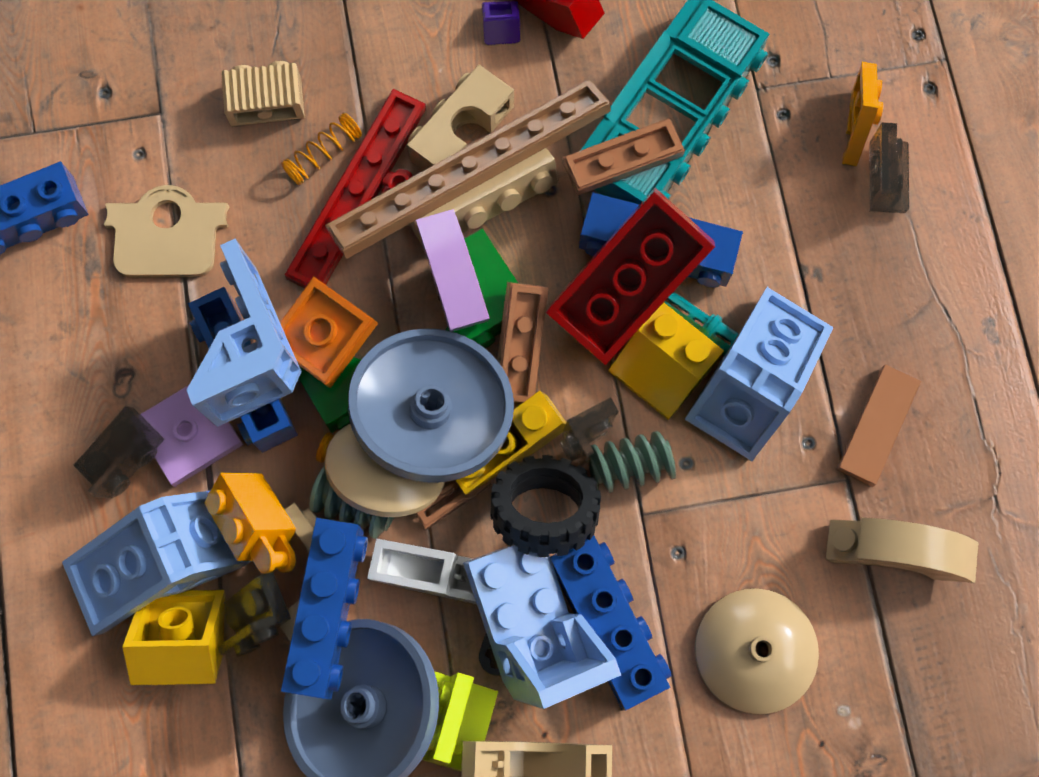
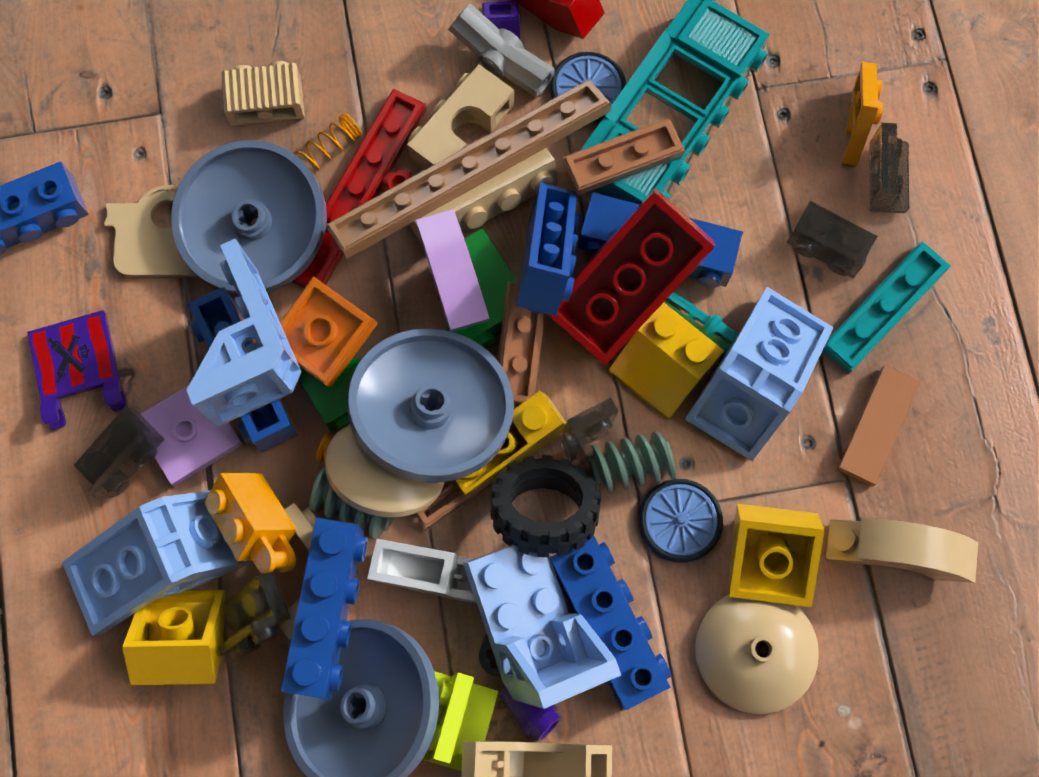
none -> flag [27,310,128,430]
none -> sand blue dish [171,140,327,294]
none -> light grey piece [448,3,555,98]
none -> dark purple cone [499,687,561,742]
none -> blue brick [516,182,580,316]
none -> medium blue wheel [550,52,626,123]
none -> medium blue wheel [639,479,723,563]
none -> yellow slope [729,503,825,607]
none -> clear smoke bracket [786,201,878,279]
none -> teal tile [822,241,951,374]

